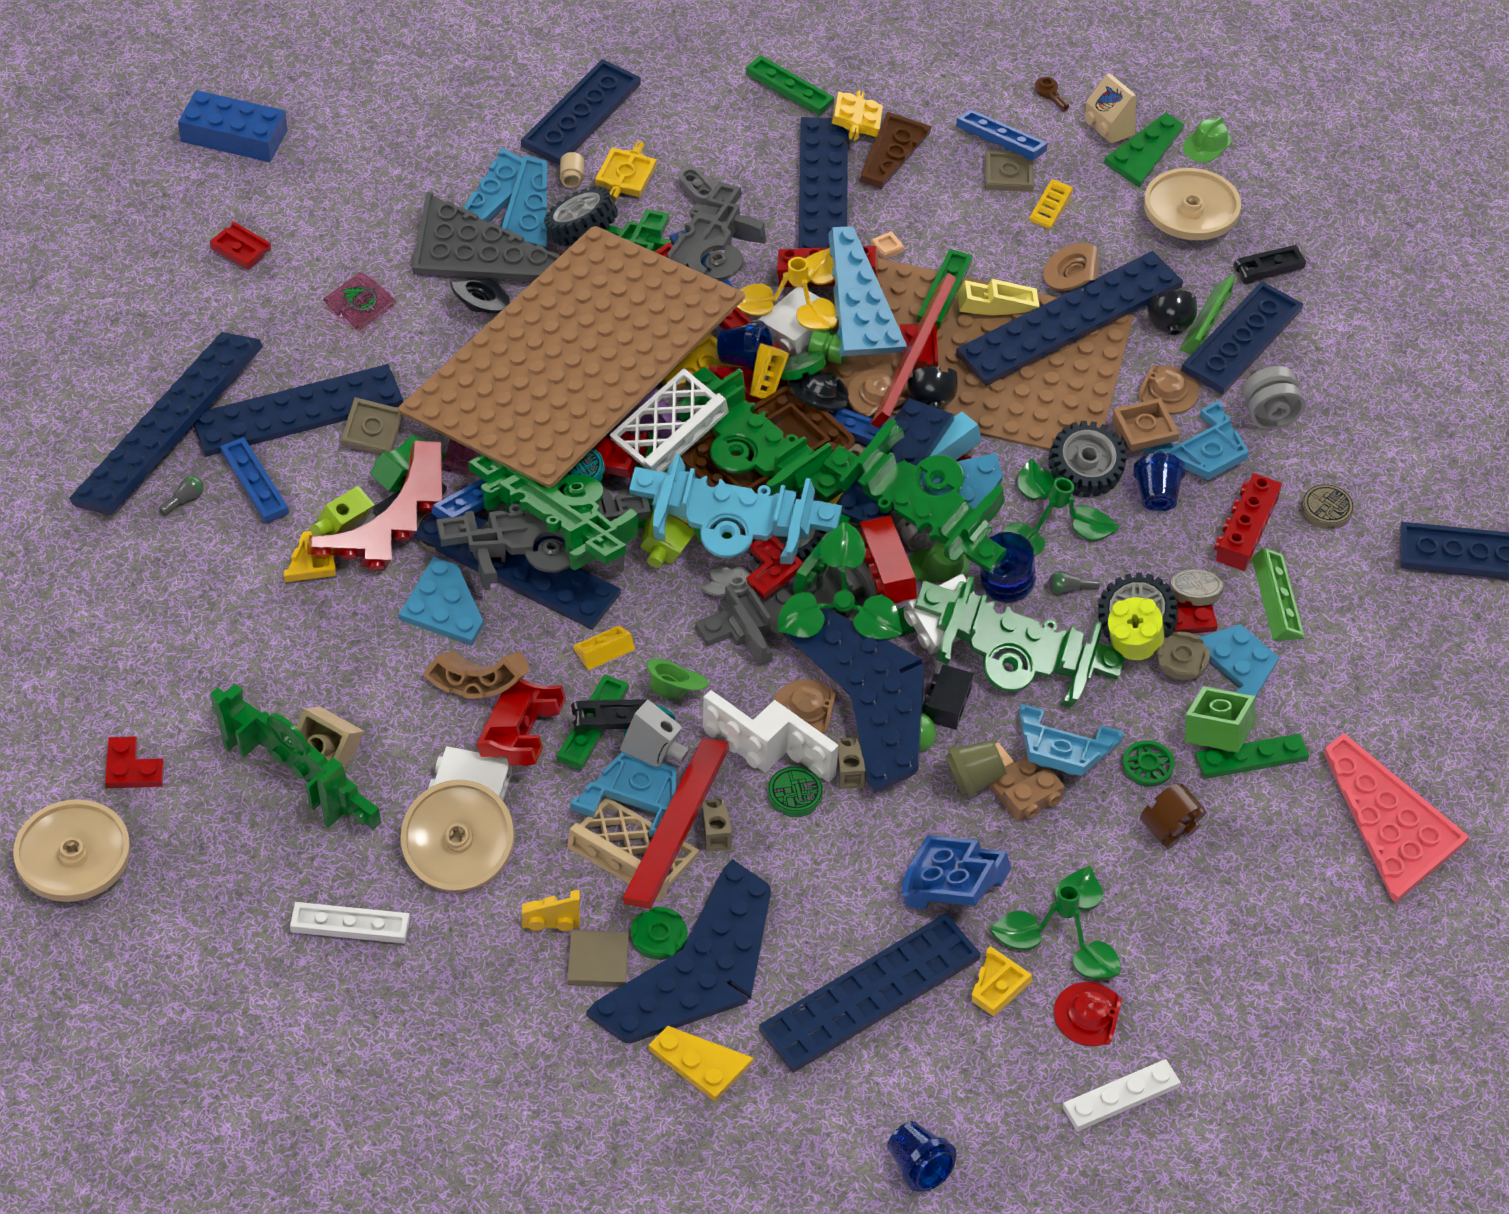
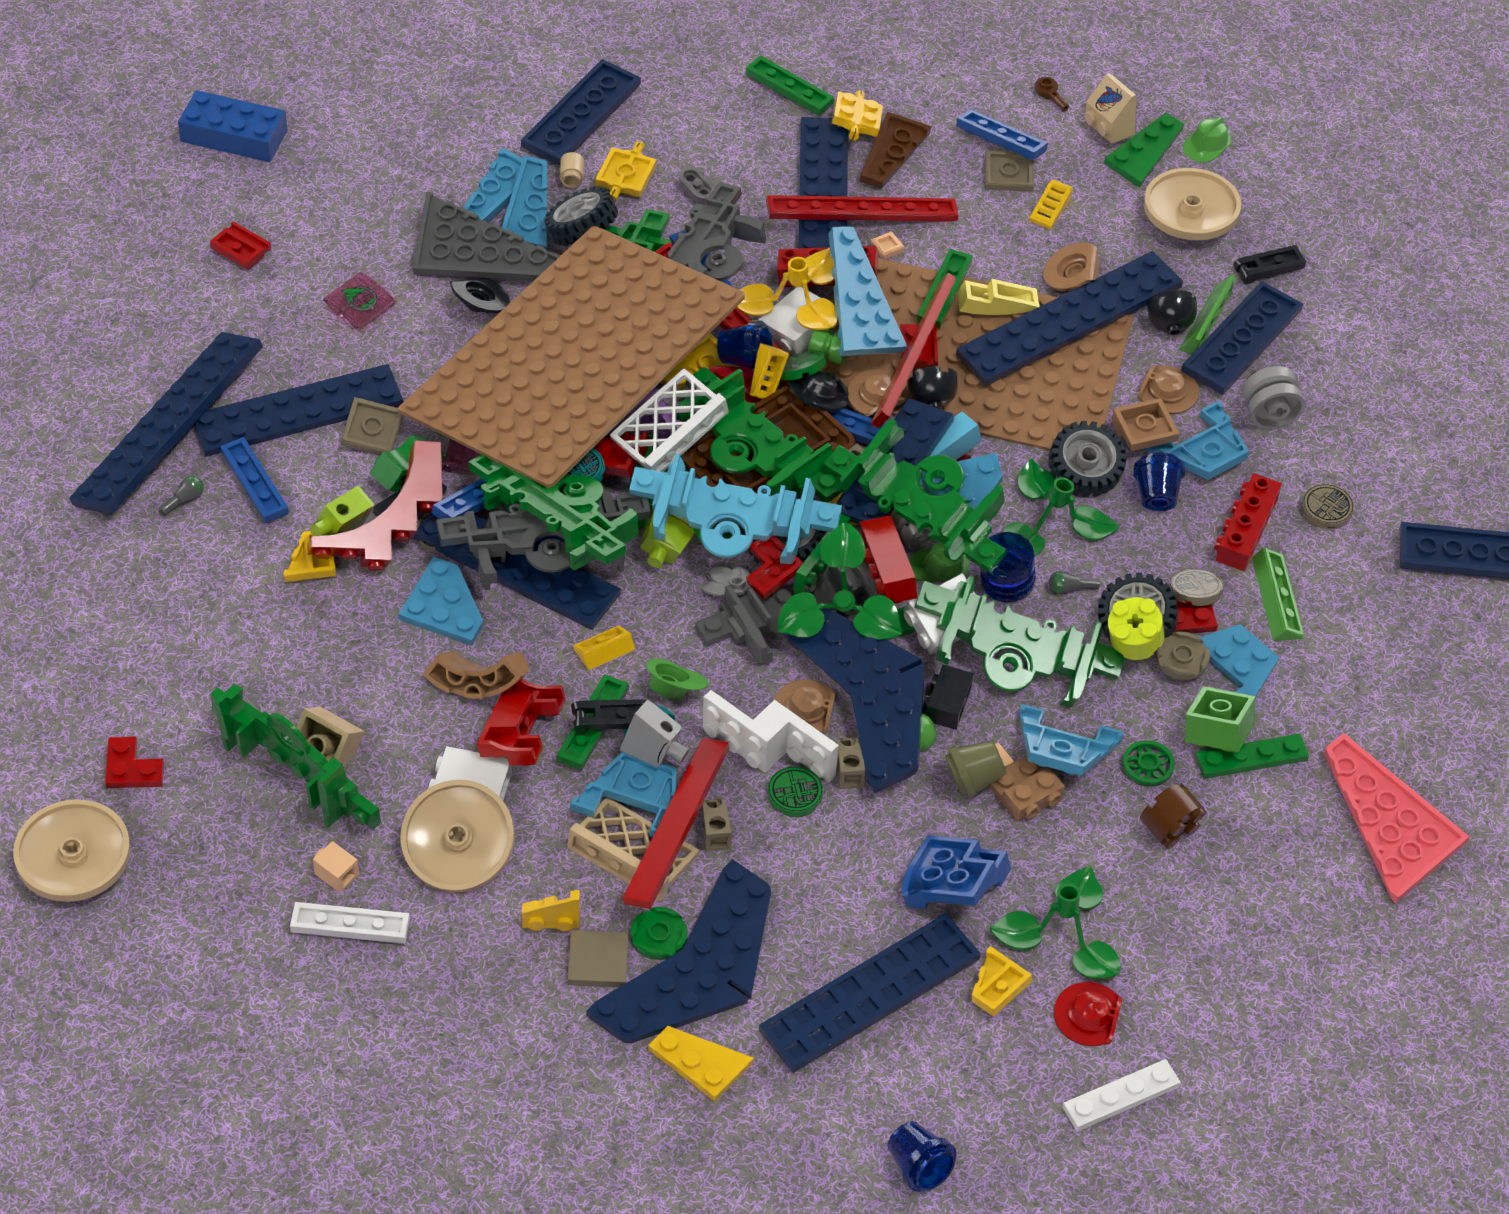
none -> light nougat brick [313,841,359,893]
none -> red tile [766,195,959,222]

